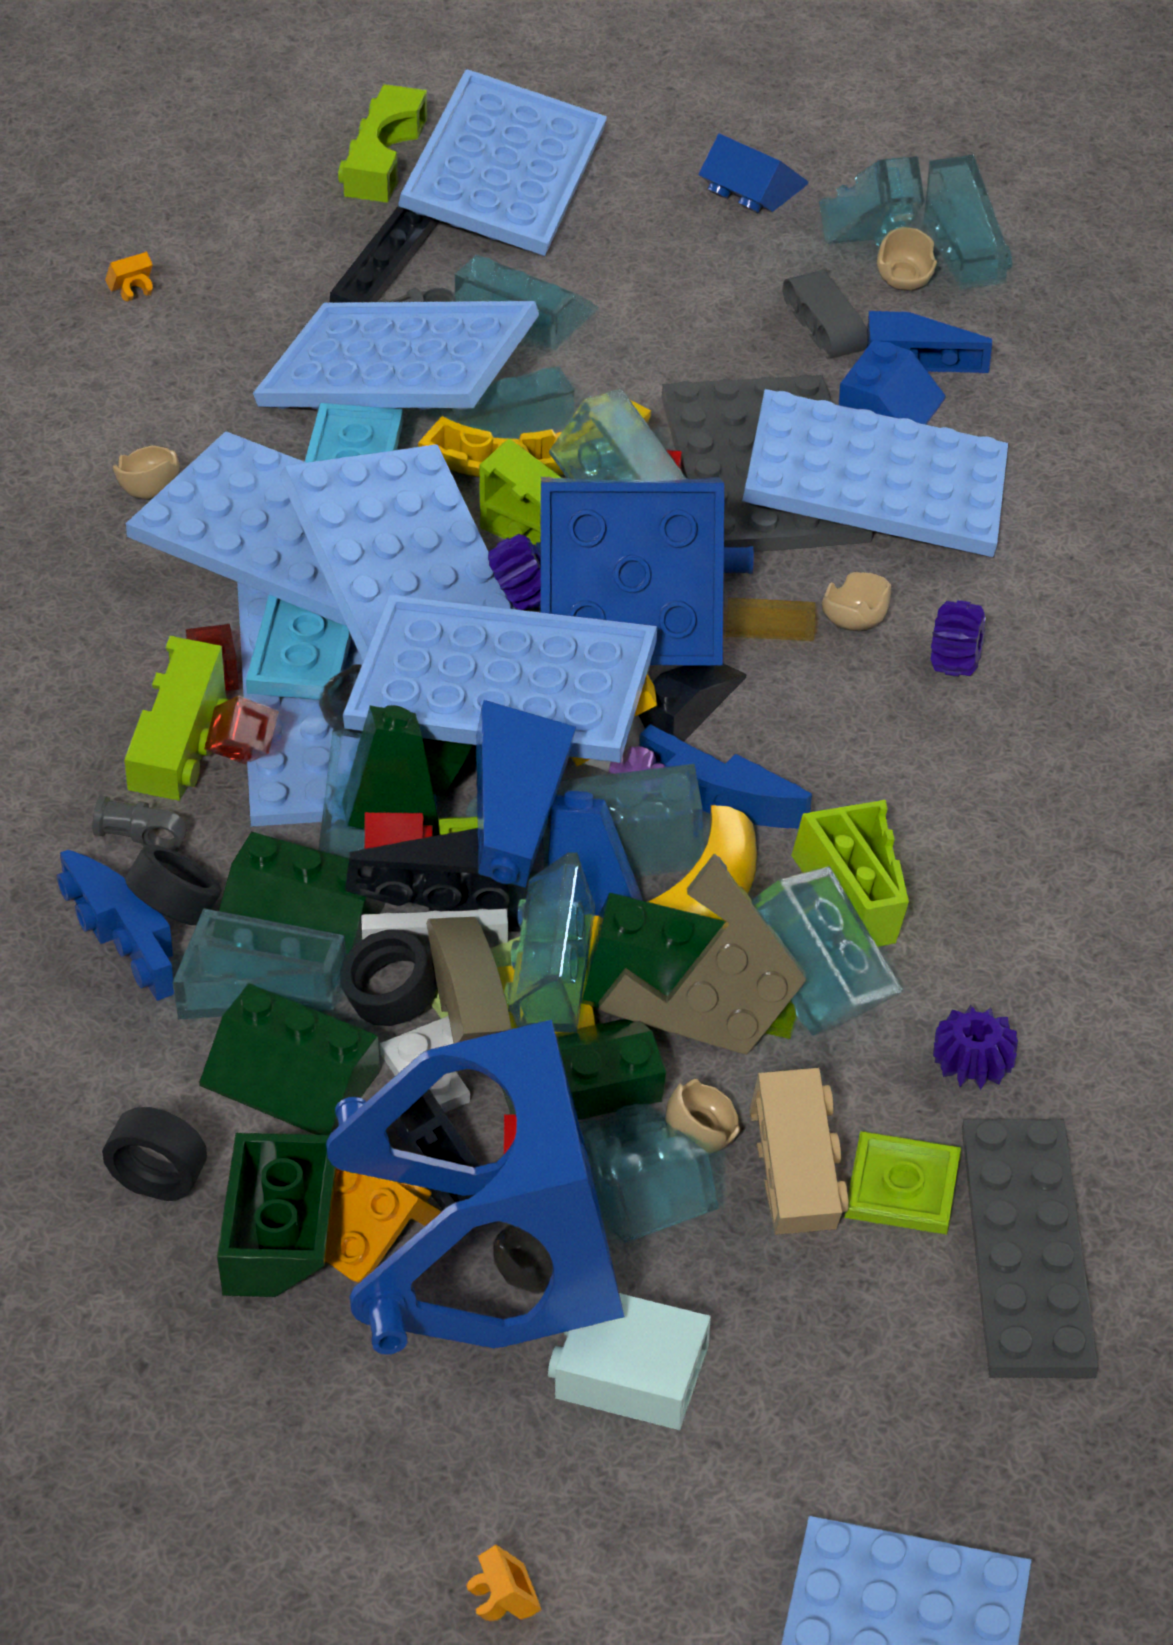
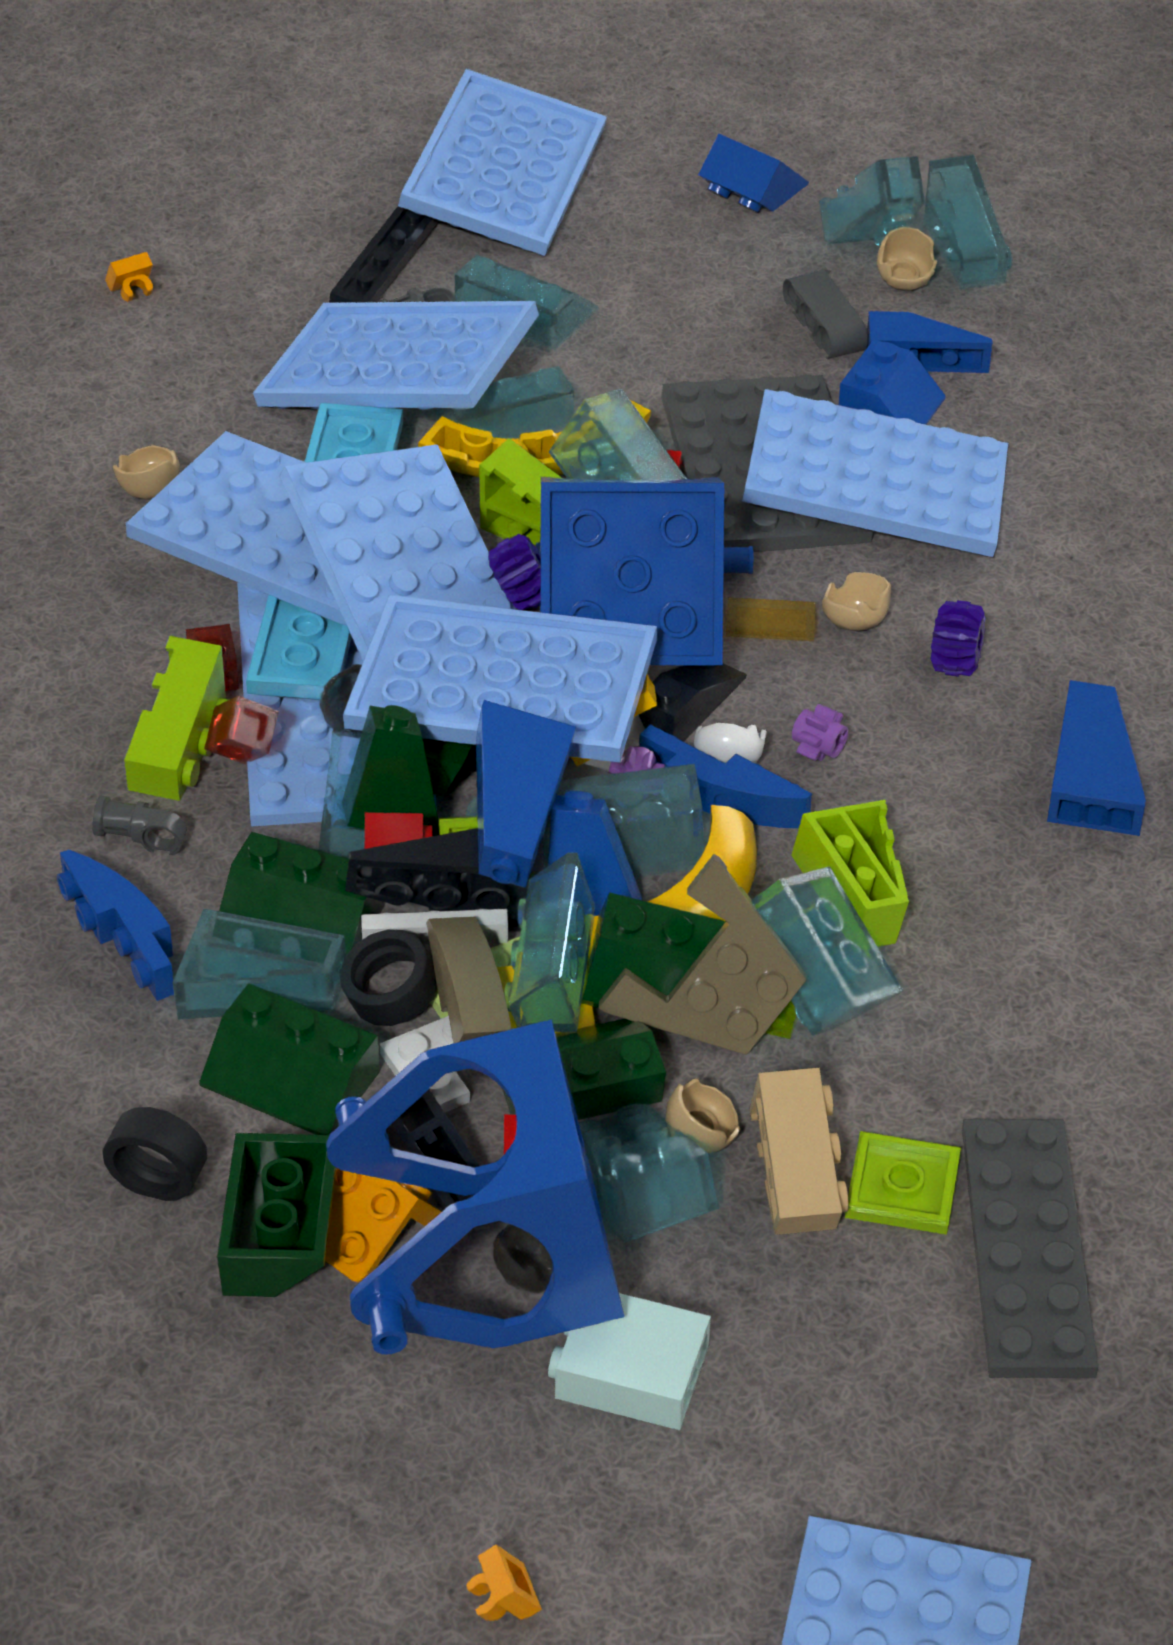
black tyre [125,845,222,925] -> none
lime arch [338,84,427,203] -> none
dark purple gear [933,1004,1018,1090] -> none
none -> white hair [694,723,766,763]
none -> medium lavender gear [792,704,848,761]
none -> blue slope [1047,680,1146,836]

